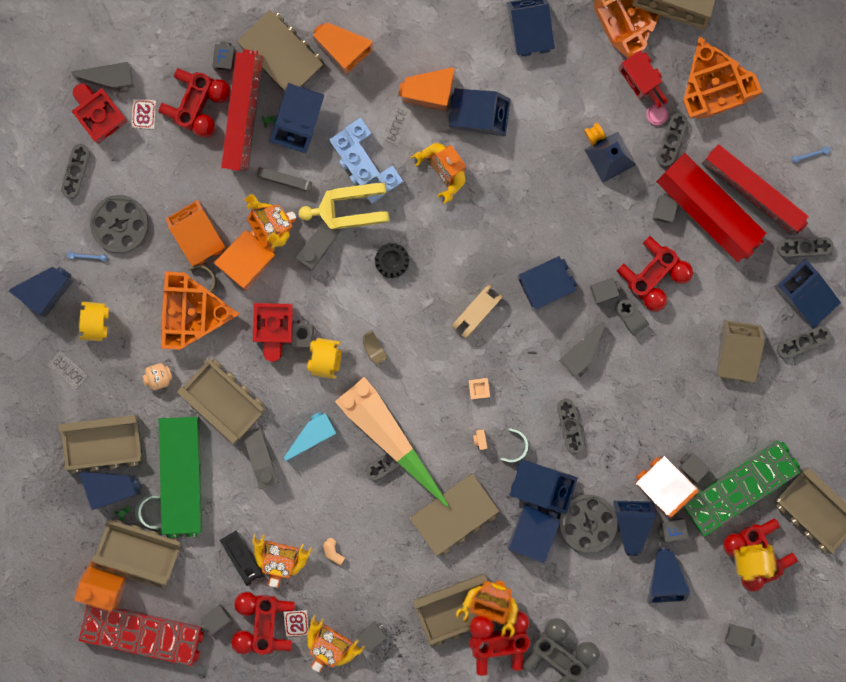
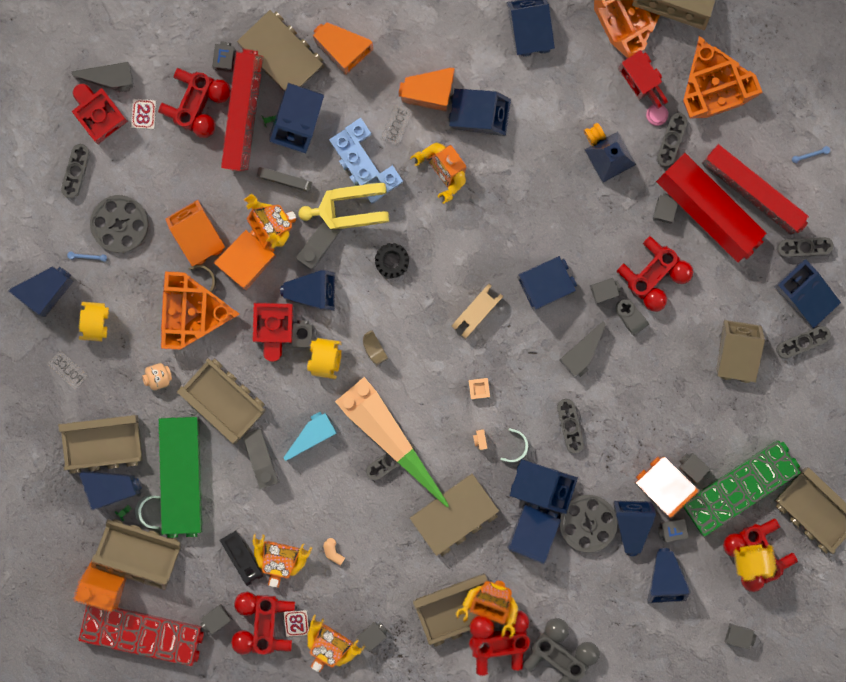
none -> dark blue slope [280,270,335,311]

